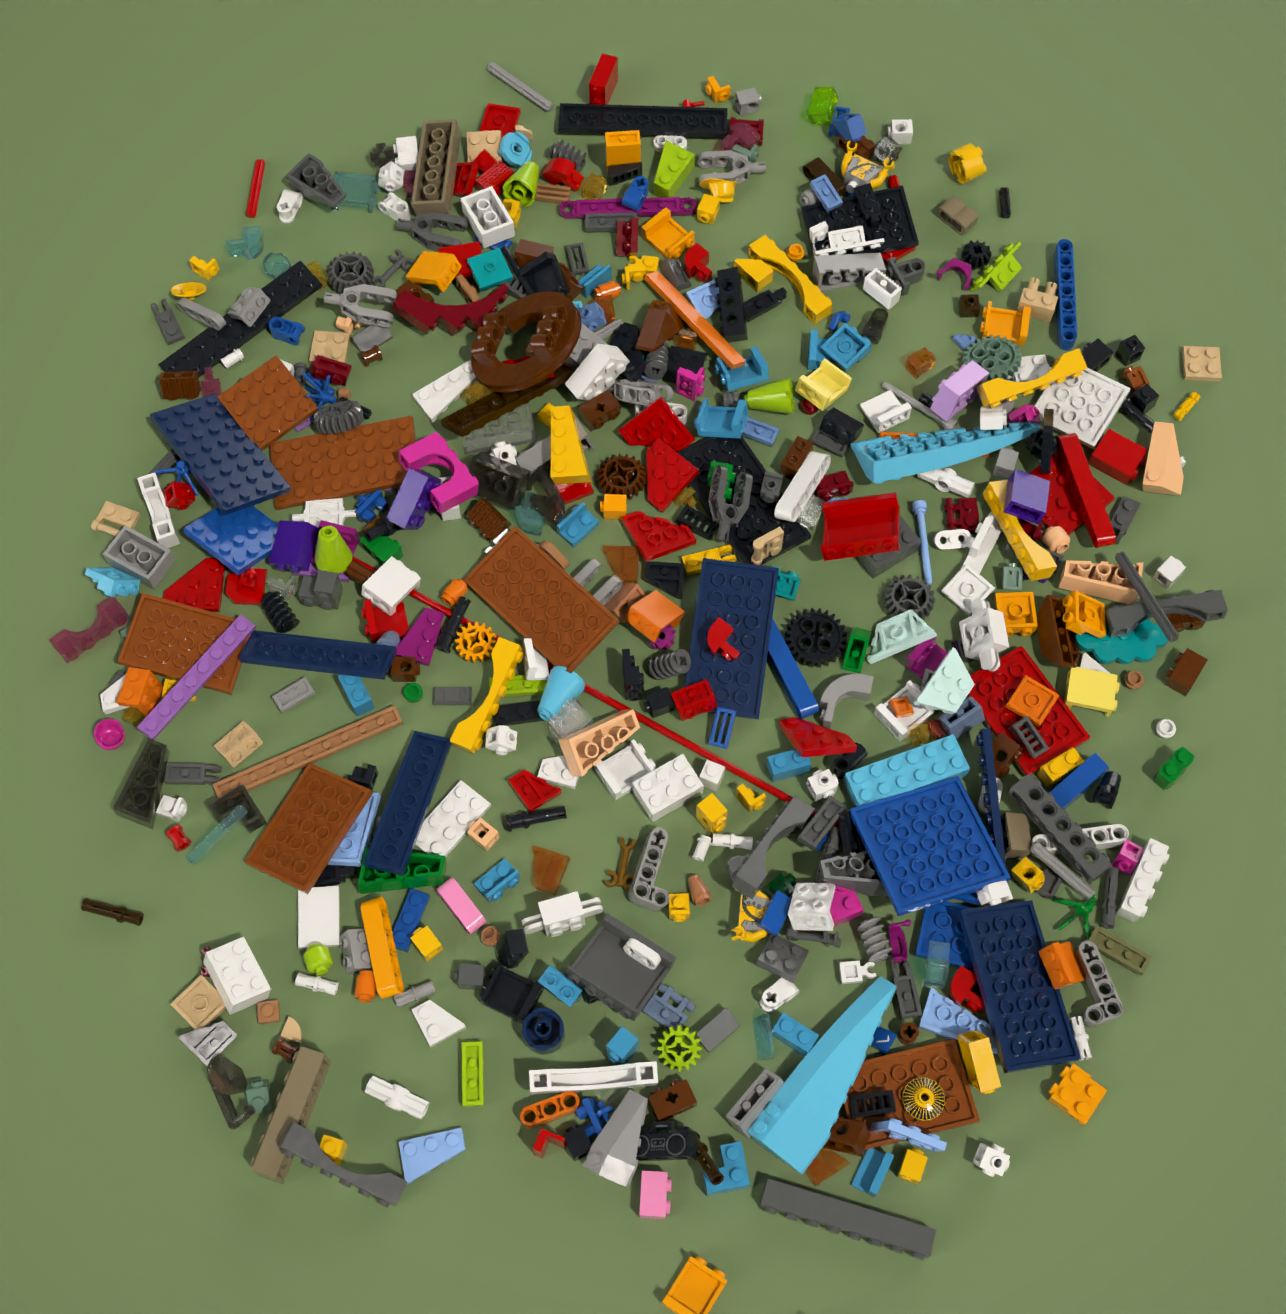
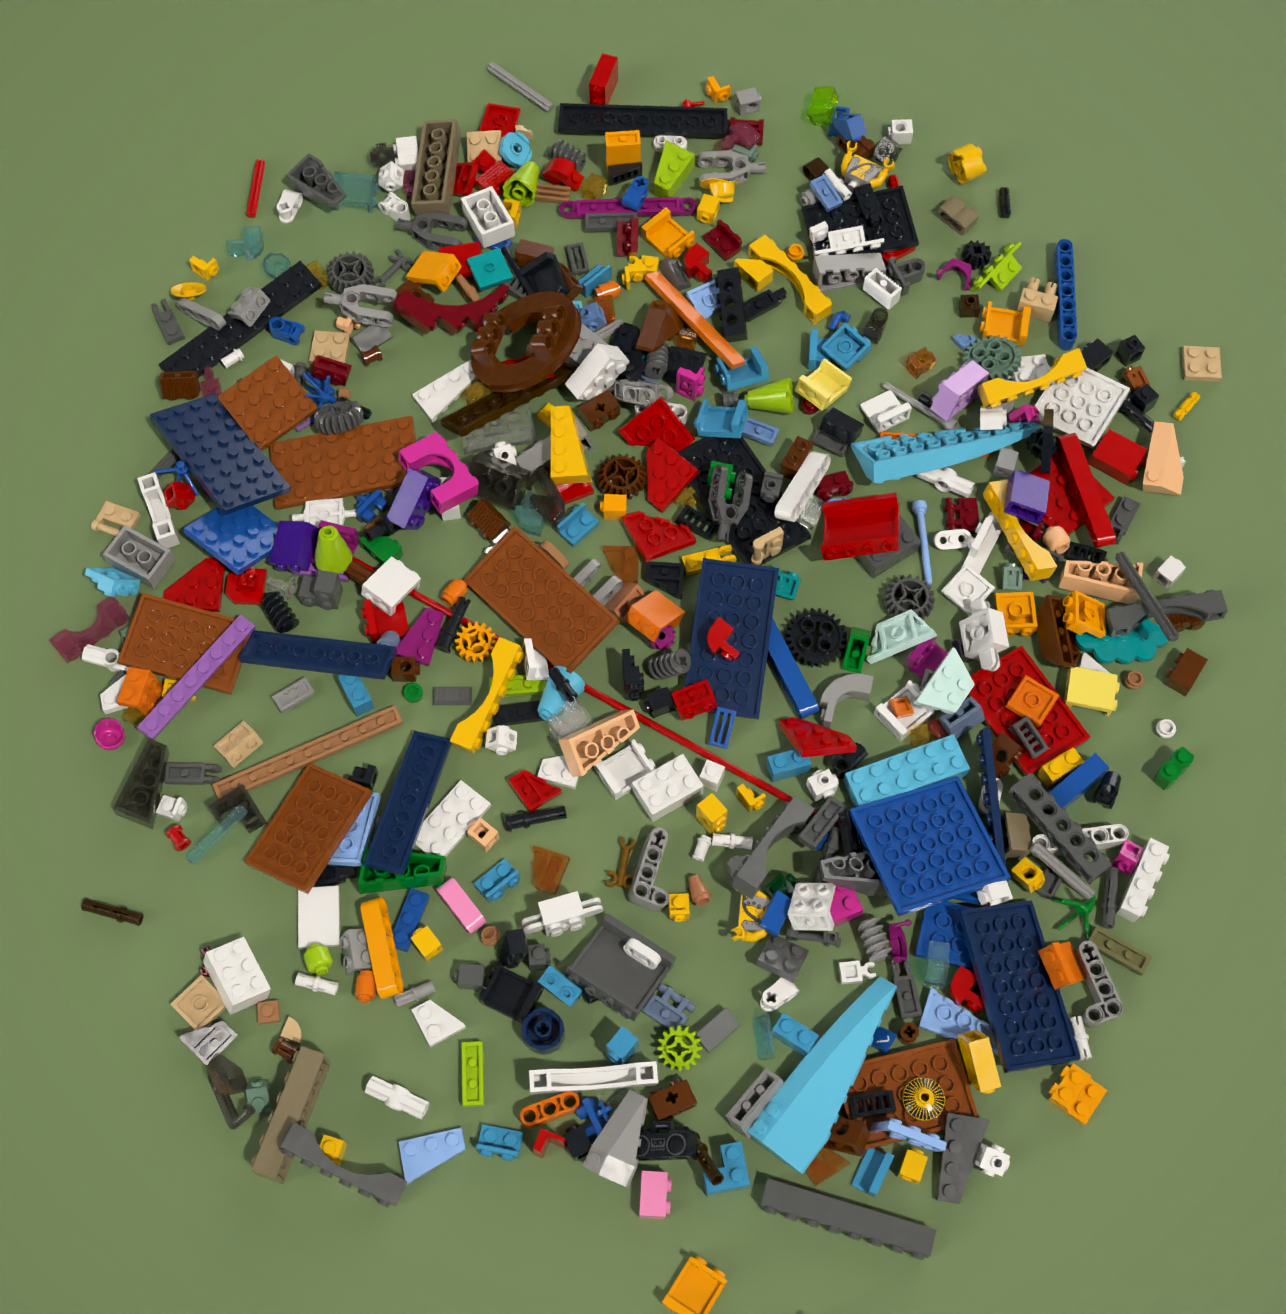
none -> white piece [82,644,129,673]
none -> dark azure bracket [476,1124,524,1161]
none -> dark grey brick [528,944,551,971]
none -> black axle [548,667,578,703]
none -> dark red bracket [703,219,742,262]
none -> white pin [823,169,852,201]
none -> dark grey wing [936,1113,989,1204]
none -> black slope [1064,541,1107,563]

